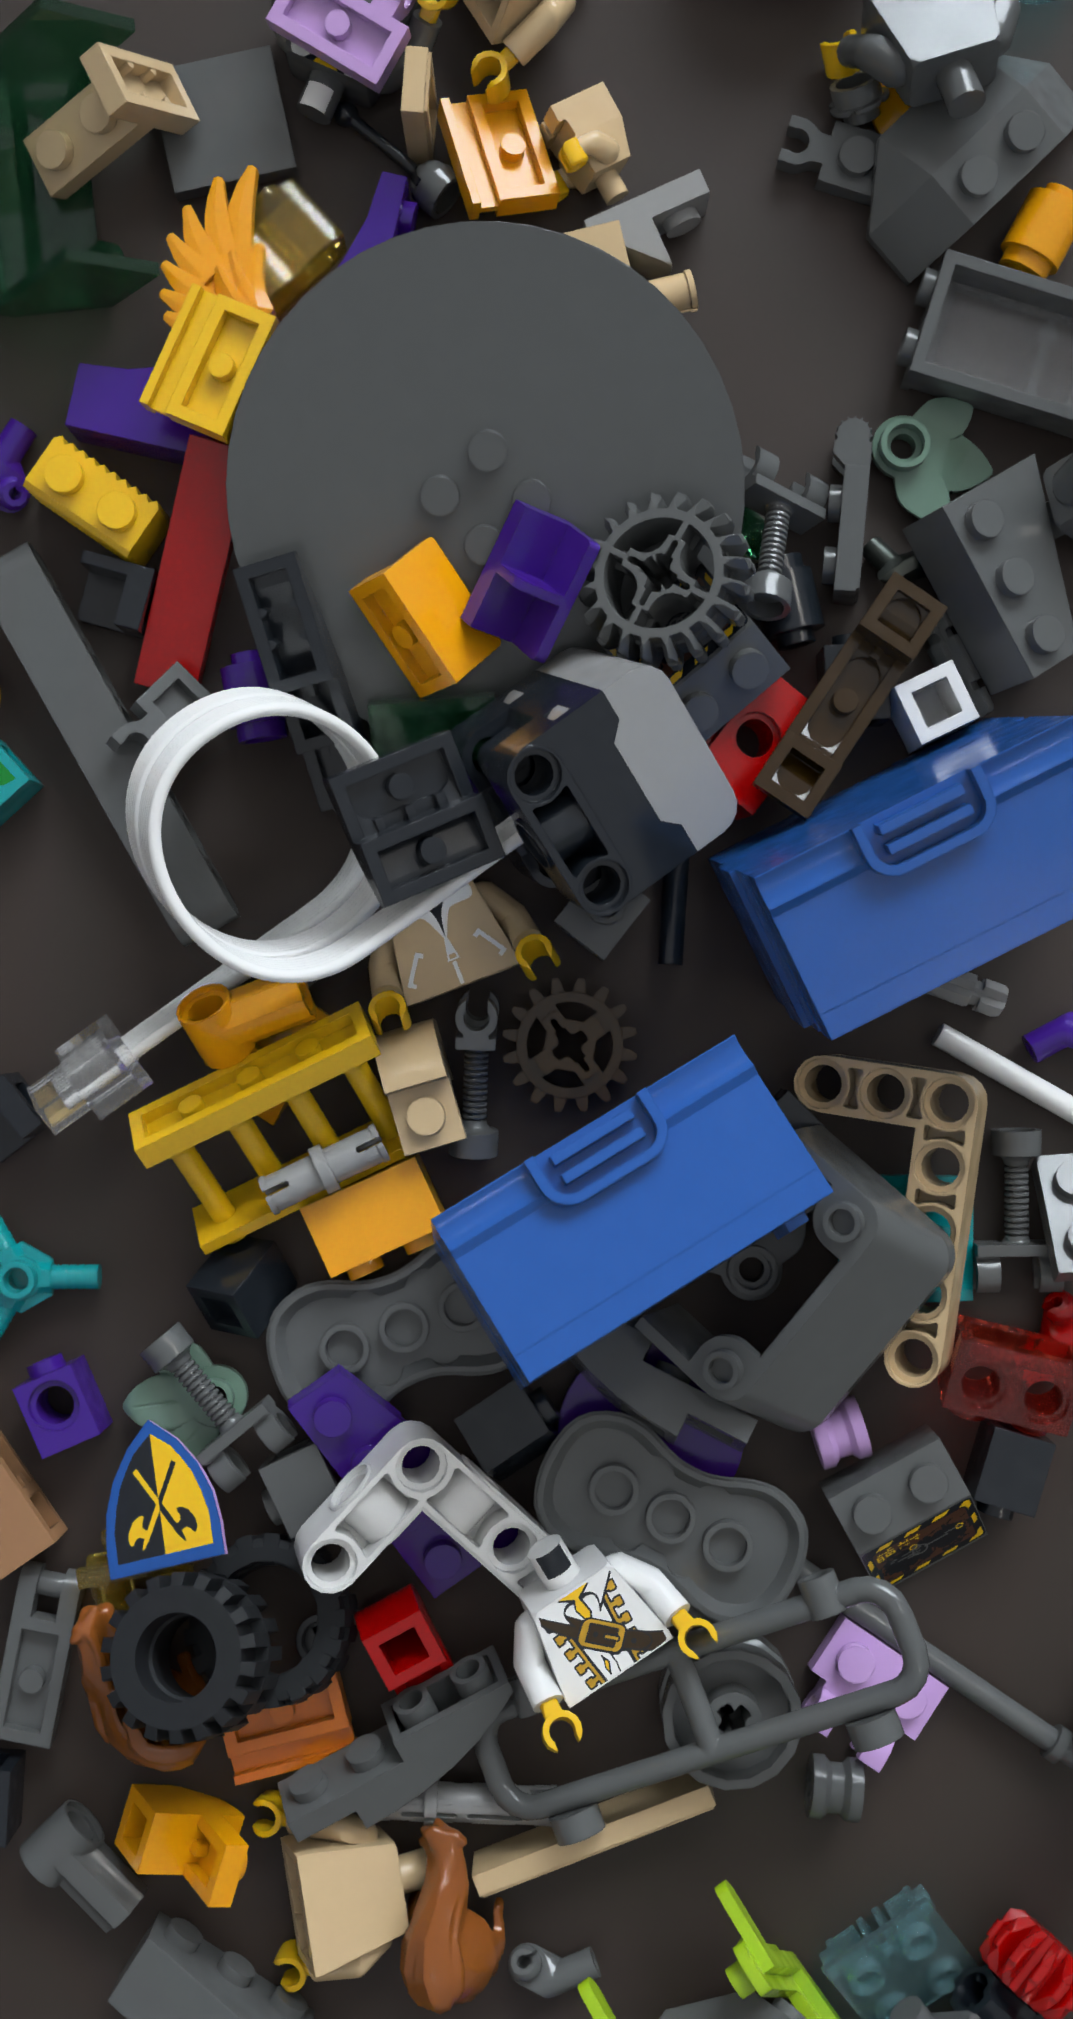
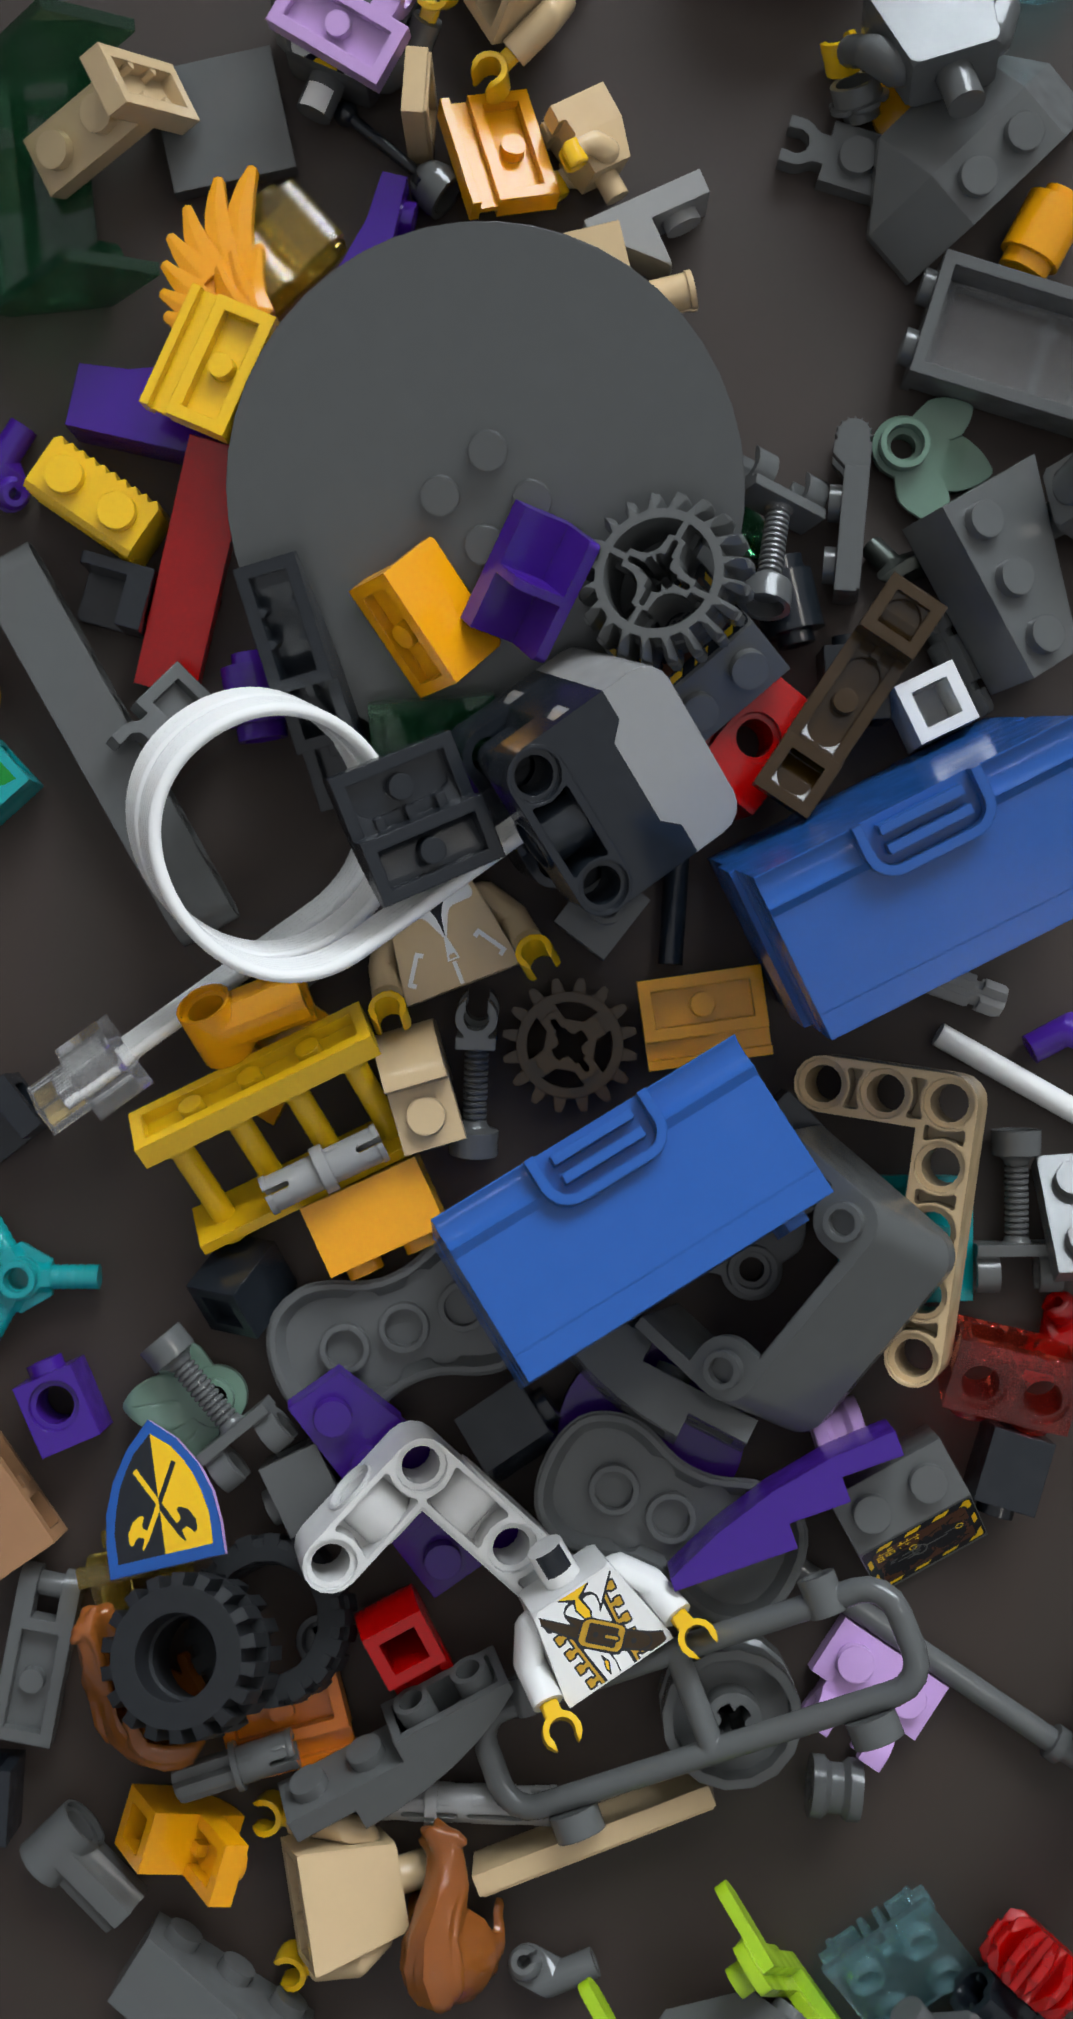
none -> dark grey axle [171,1727,301,1803]
none -> light orange plate [636,964,774,1072]
none -> dark purple slope [667,1418,904,1592]

